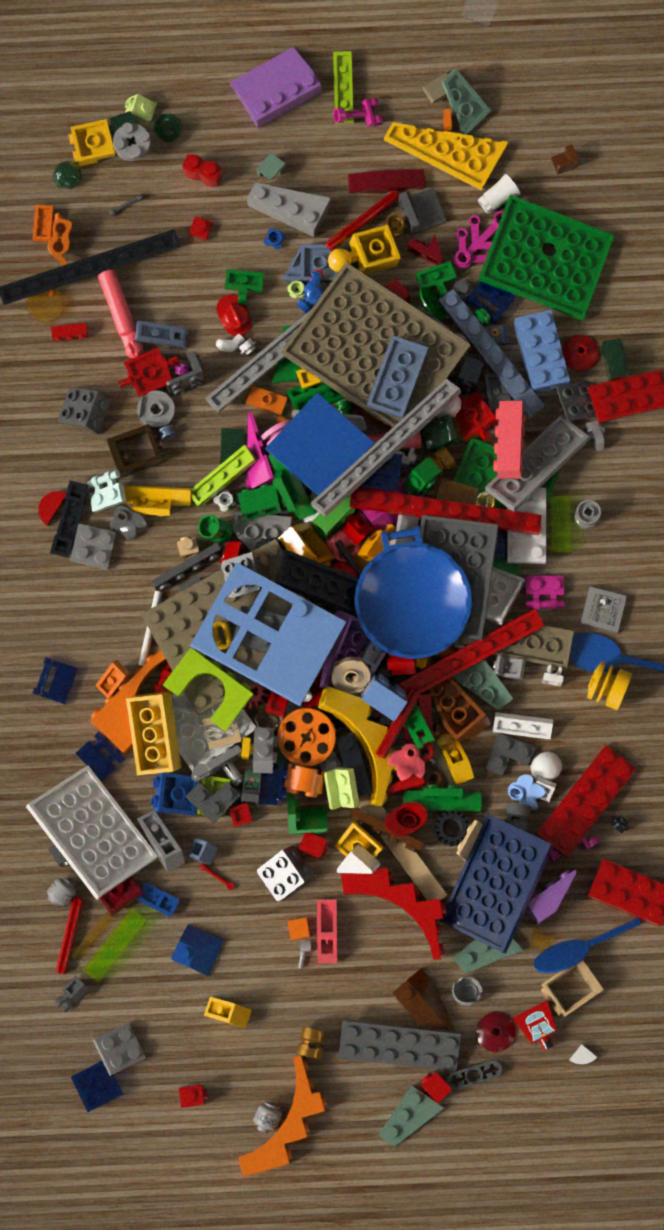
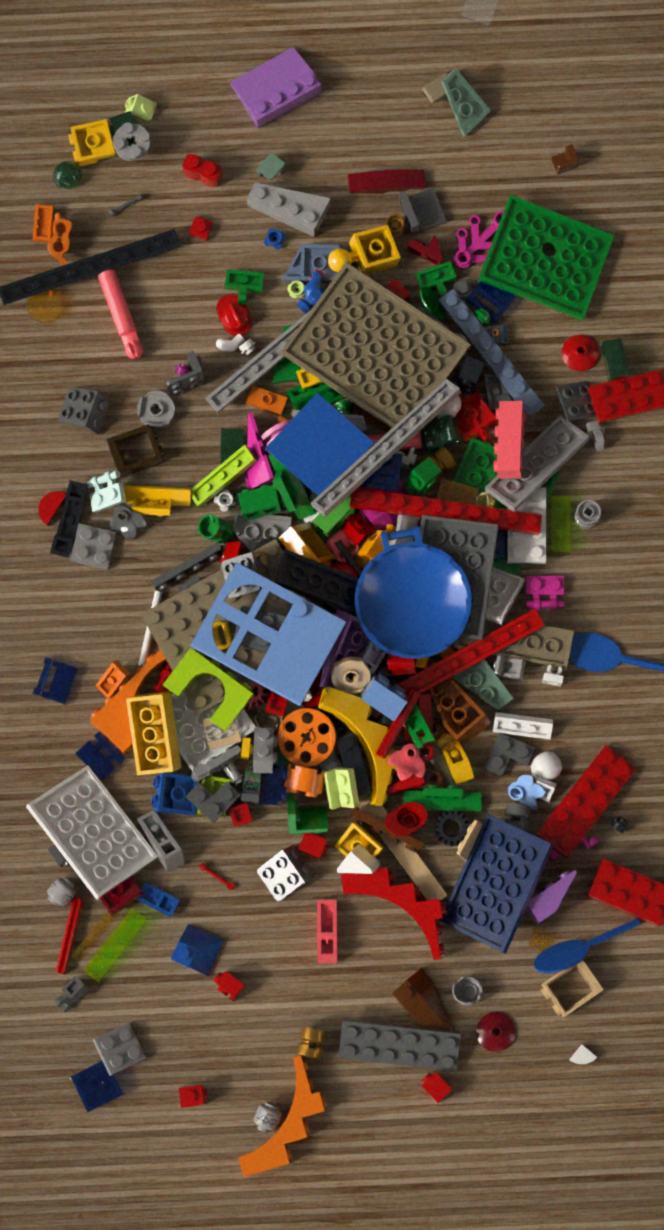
red piece [51,323,88,342] -> none
red plate [118,348,179,397] -> none
sand blue plate [135,321,188,349] -> none
clear green hair [154,114,182,142] -> none
sand blue bush [157,425,176,441] -> none
tan brick [177,536,199,561] -> none
sand blue plate [187,838,218,865] -> none
yellow slope [204,997,252,1029] -> none
orange tile [287,918,310,941] -> none
light grey hand [298,941,311,969] -> none
red axle [326,190,399,251] -> none
lime plate [333,51,354,124] -> none
dark pink bar [333,98,383,127] -> none
sand blue plate [367,335,428,419] -> none
sand green wing [378,1085,444,1147] -> none
yellow wing [384,122,508,191] -> none
orange tile [443,109,452,132] -> none
dark grey beam [446,1061,502,1090] -> none
sand green wing [453,939,523,974] -> none
white plant [478,174,521,214] -> none
red torso [512,1000,557,1051] -> none
medium blue brick [513,310,570,394] -> none
light grey tile [580,587,627,633] -> none
yellow wheel [587,661,632,710] -> none
none -> red brick [213,971,245,1002]

